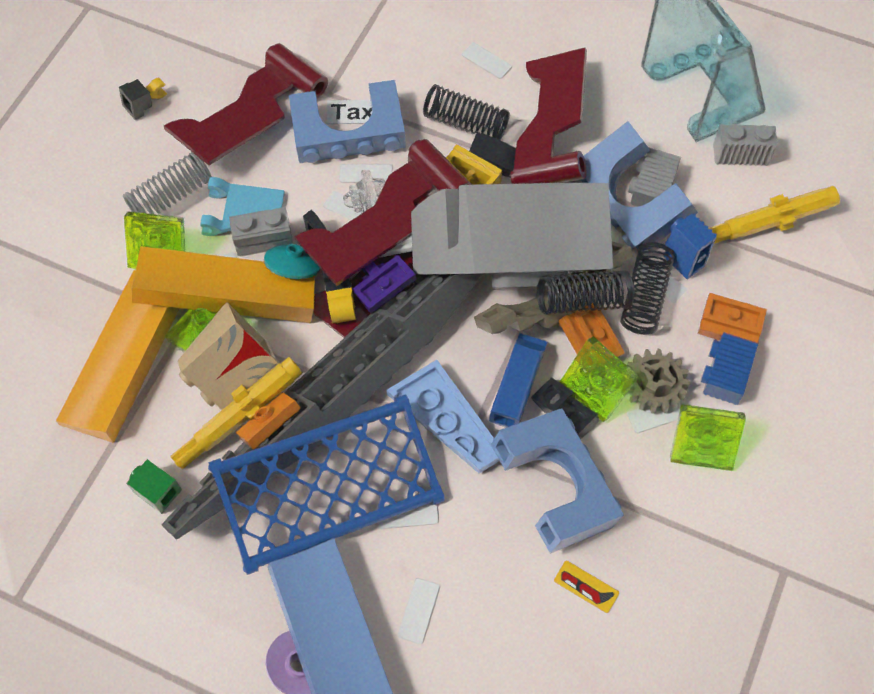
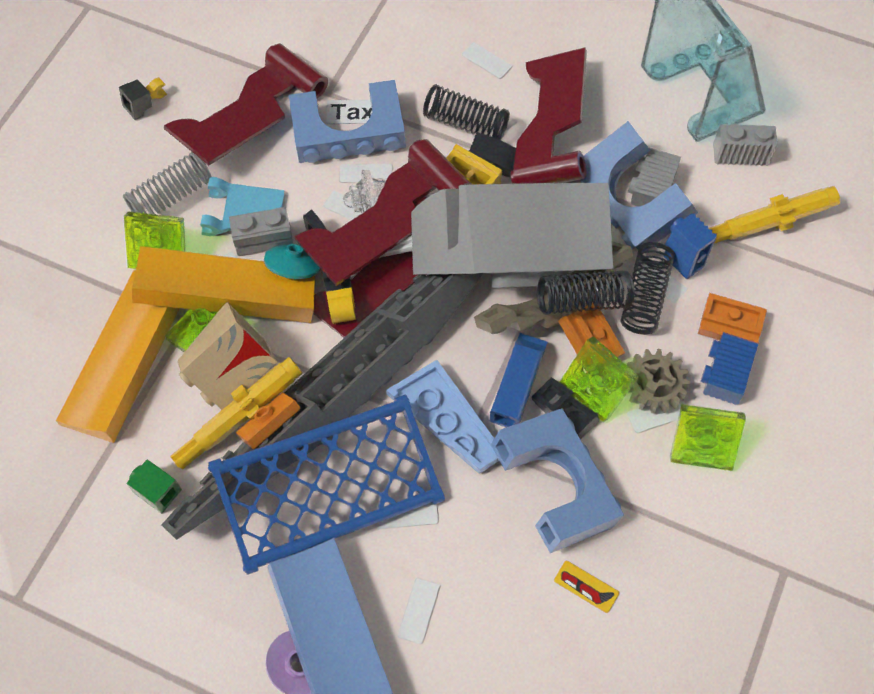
dark purple hinge [352,255,417,314] -> none

